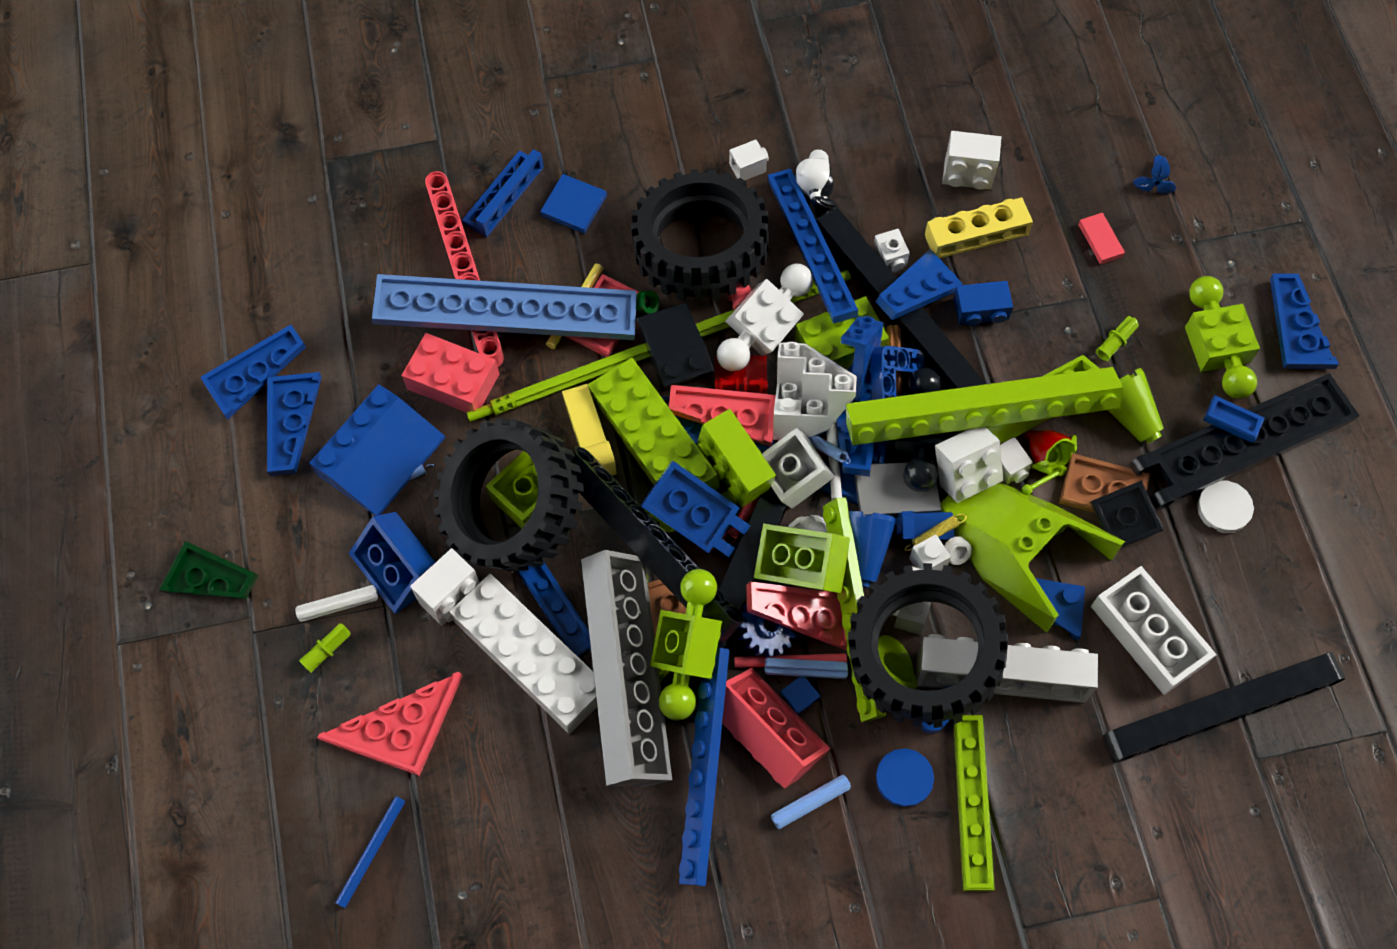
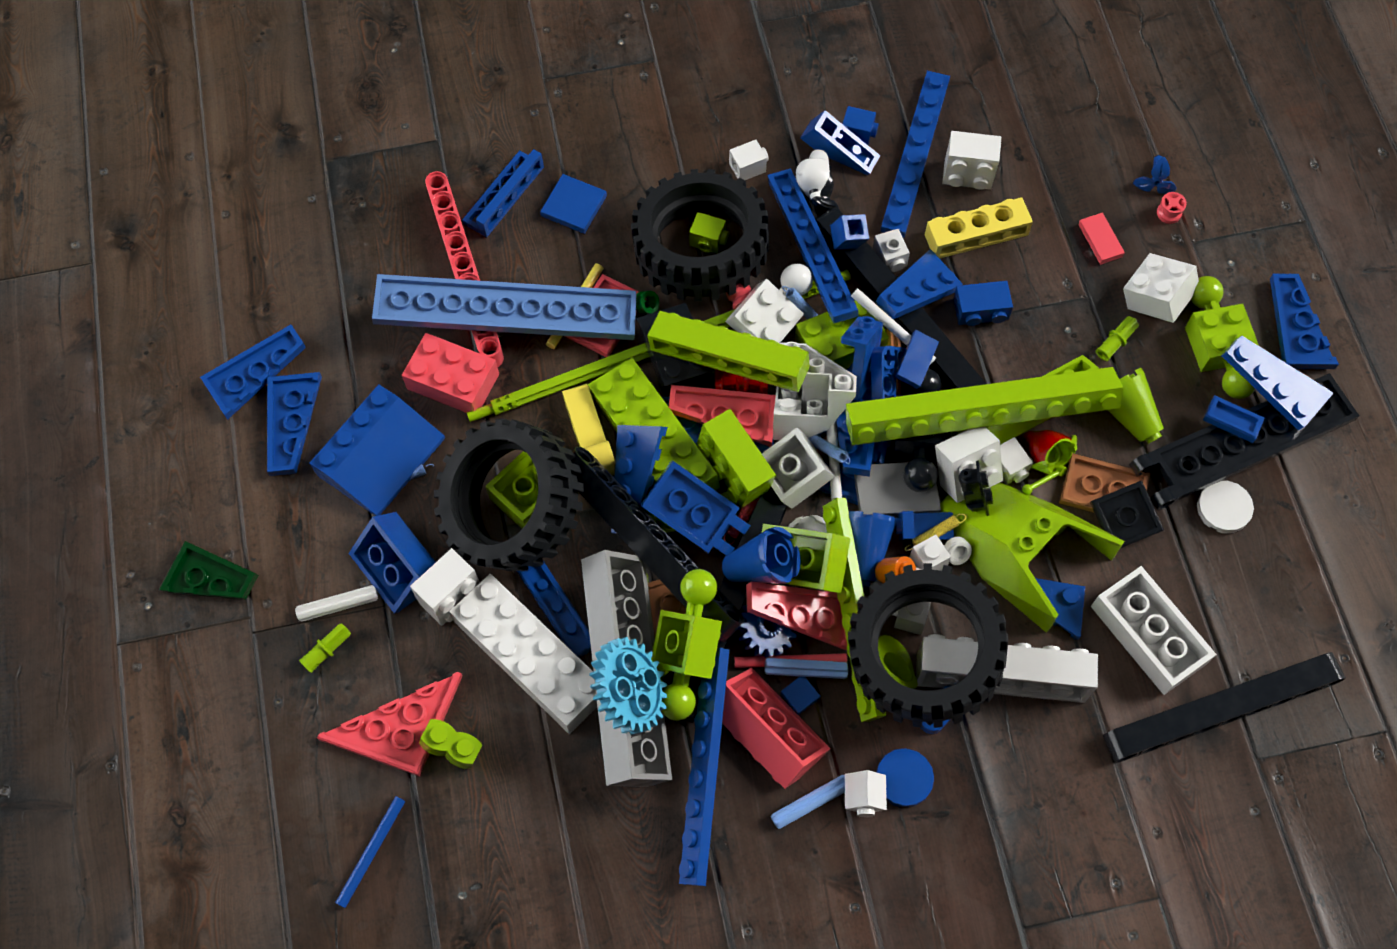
lime tile [953,715,995,892] -> none
none -> lime brick [419,719,482,769]
none -> medium azure gear [589,637,667,735]
none -> blue wing [611,425,668,533]
none -> lime brick [647,311,810,392]
none -> lime brick [689,212,729,254]
none -> blue cone [722,527,801,584]
none -> light blue piece [782,286,818,320]
none -> blue slope [800,110,880,175]
none -> blue brick [830,214,869,250]
none -> blue brick [842,106,879,146]
none -> white brick [845,770,887,817]
none -> white bar [851,288,936,364]
none -> orange brick [875,556,916,583]
none -> blue plate [880,71,950,238]
none -> blue tile [894,330,939,389]
none -> black hinge [958,460,993,516]
none -> white brick [1123,253,1199,323]
none -> coral wheel [1157,192,1187,224]
none -> wing [1221,336,1333,430]

